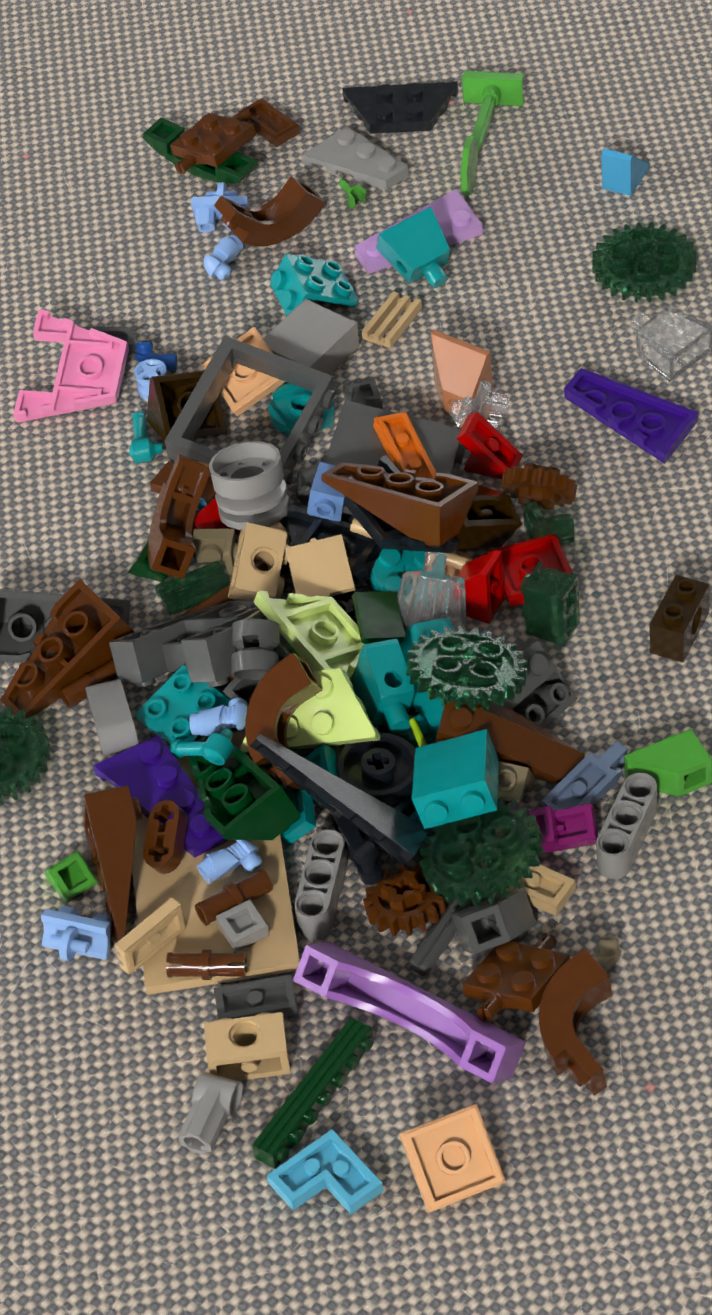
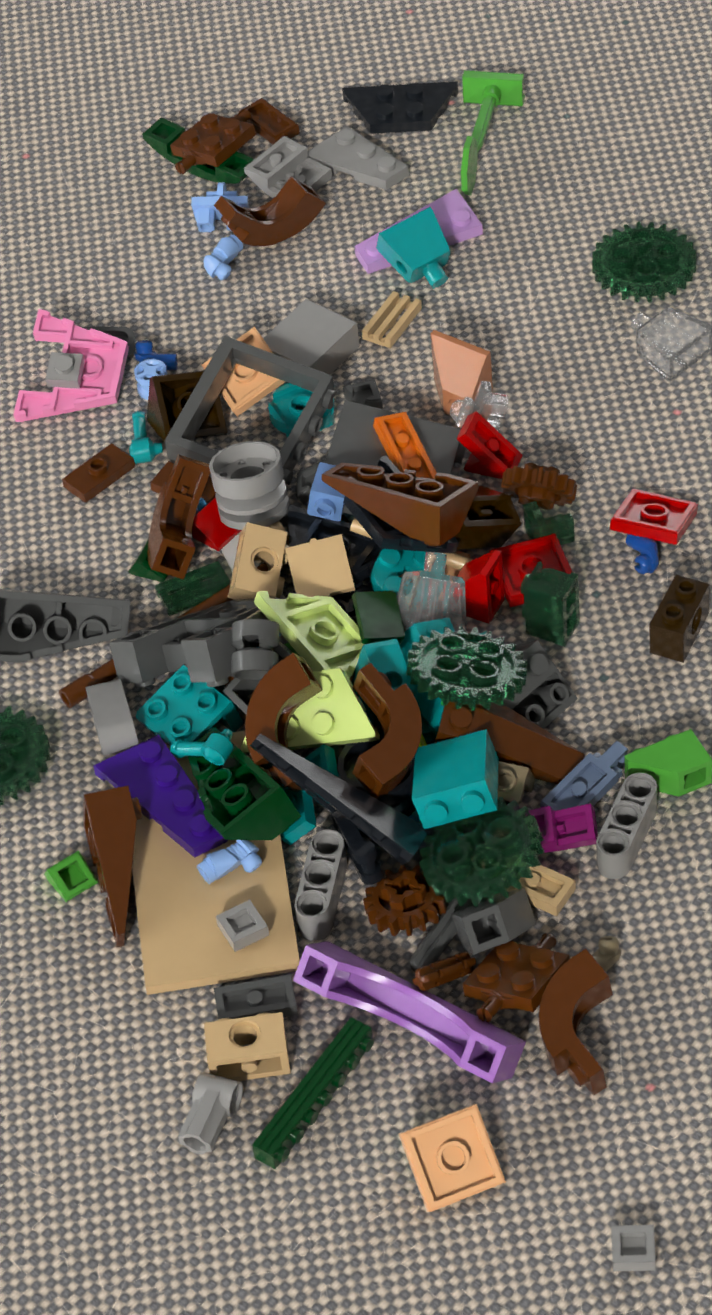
reddish brown wedge [0,579,134,723] -> none
light blue hips [41,905,112,961] -> none
tan tile [114,897,186,974] -> none
reddish brown beam [143,800,187,874] -> none
reddish brown pin [166,949,247,980] -> none
light blue arm [189,698,248,738] -> none
dark tan bracket [192,528,238,576] -> none
reddish brown pin [195,869,273,926] -> none
medium azure plate [267,1129,383,1215] -> none
teal bracket [270,254,359,316] -> none
bright green hand [338,179,366,209] -> none
dark purple wing [564,368,698,464] -> none
dark azure slope [601,148,650,196] -> none
none -> light grey plate [45,352,85,389]
none -> reddish brown plate [62,443,135,503]
none -> light grey slope [244,136,332,198]
none -> reddish brown arch [352,663,422,799]
none -> reddish brown axle [412,951,476,991]
none -> red plate [610,488,698,545]
none -> light grey plate [611,1225,656,1271]
none -> blue arm [626,534,659,574]

